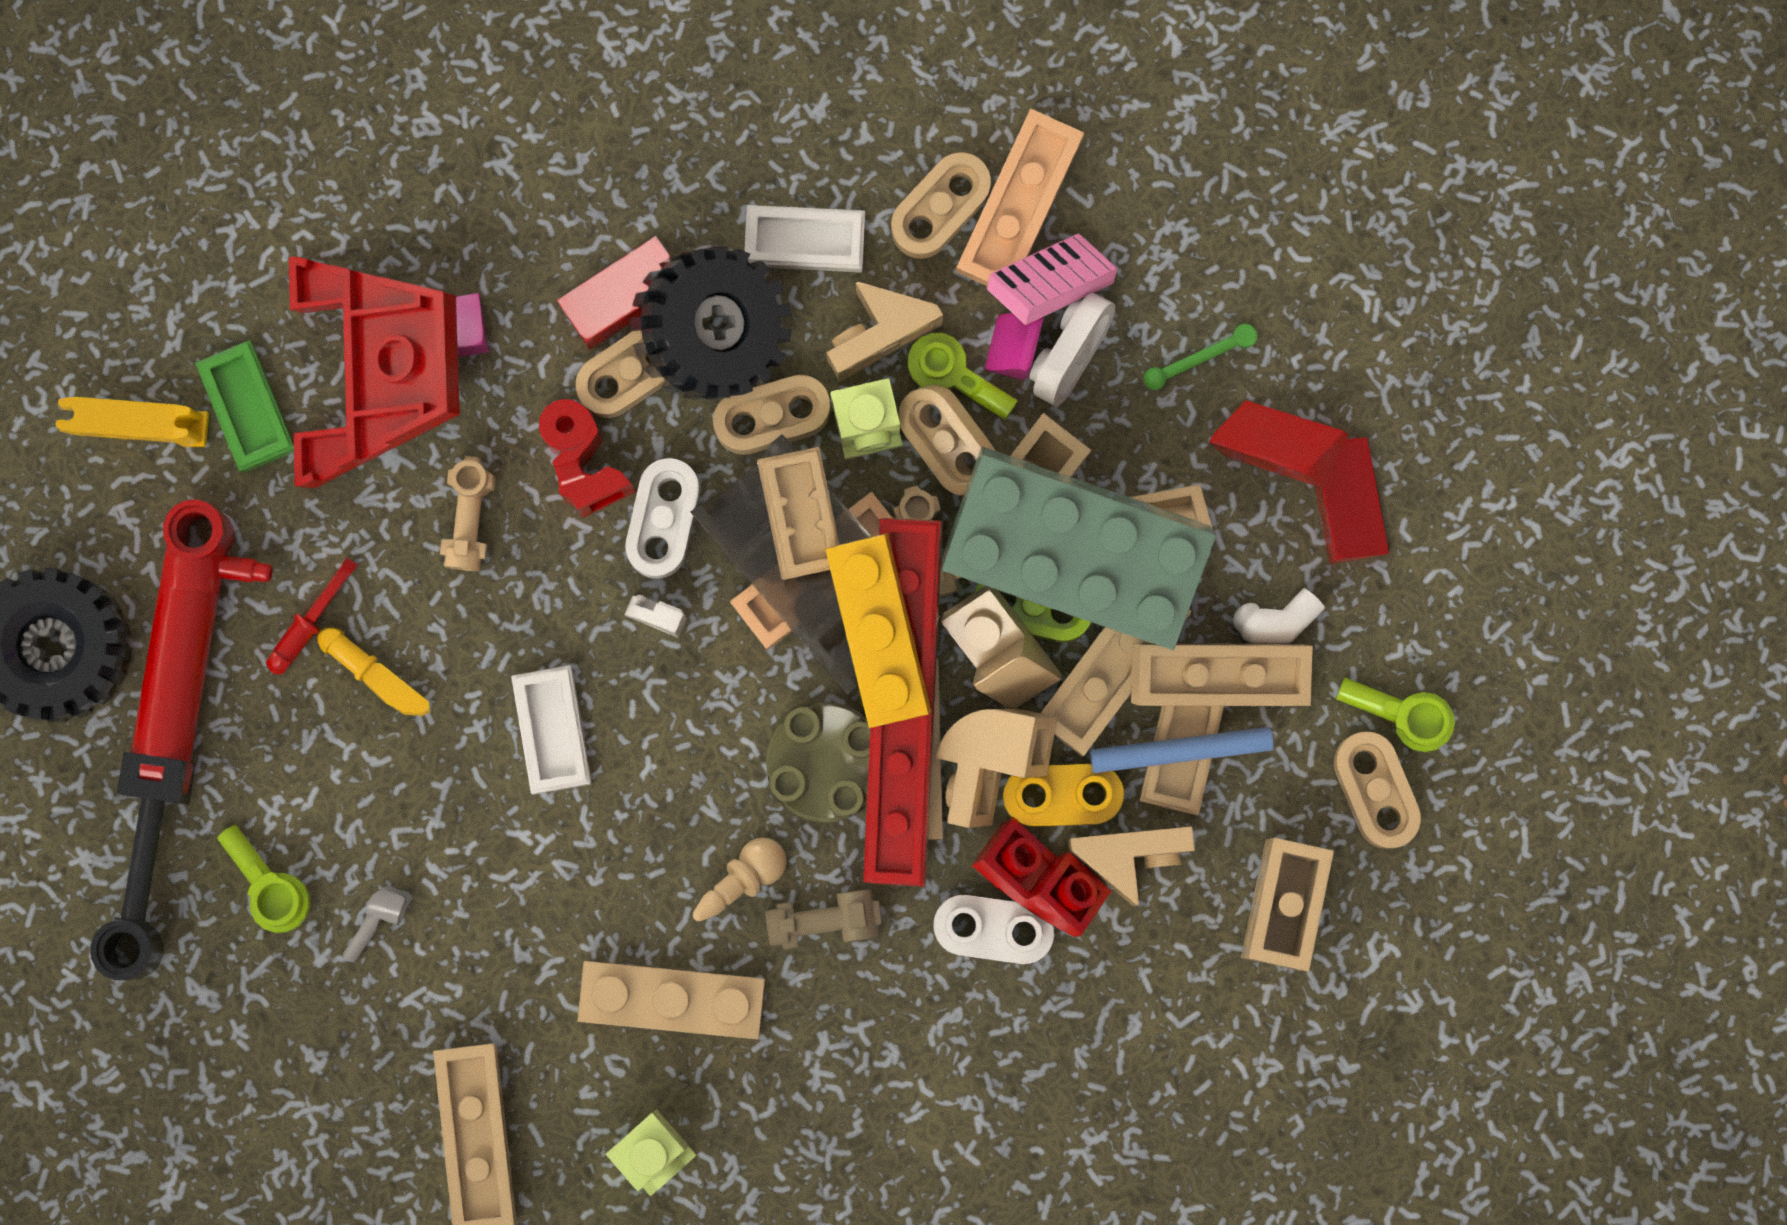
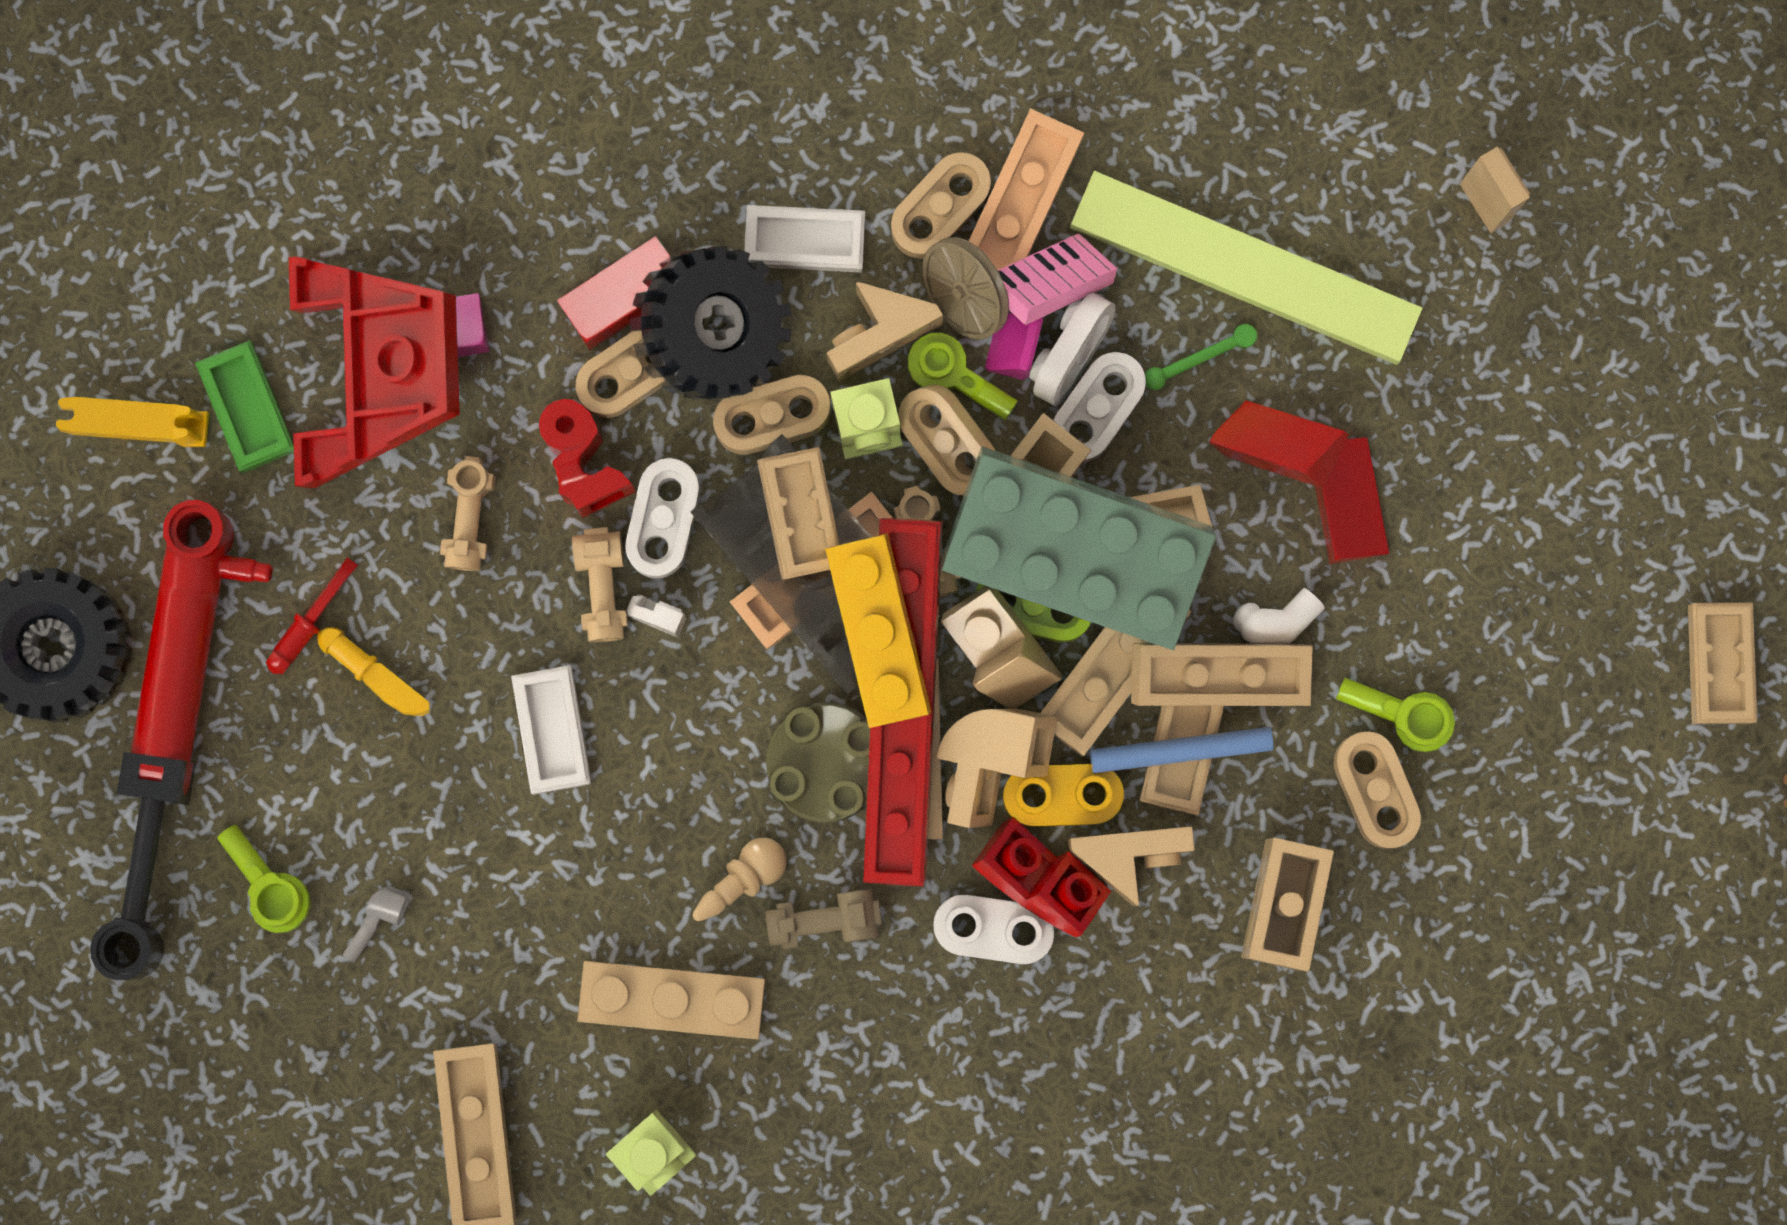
none -> tan bar [572,527,628,643]
none -> dark tan wheel [922,237,1009,340]
none -> white plate [1054,352,1146,463]
none -> yellowish green tile [1070,171,1422,365]
none -> tan tile [1460,146,1530,233]
none -> tan plate [1688,603,1757,725]

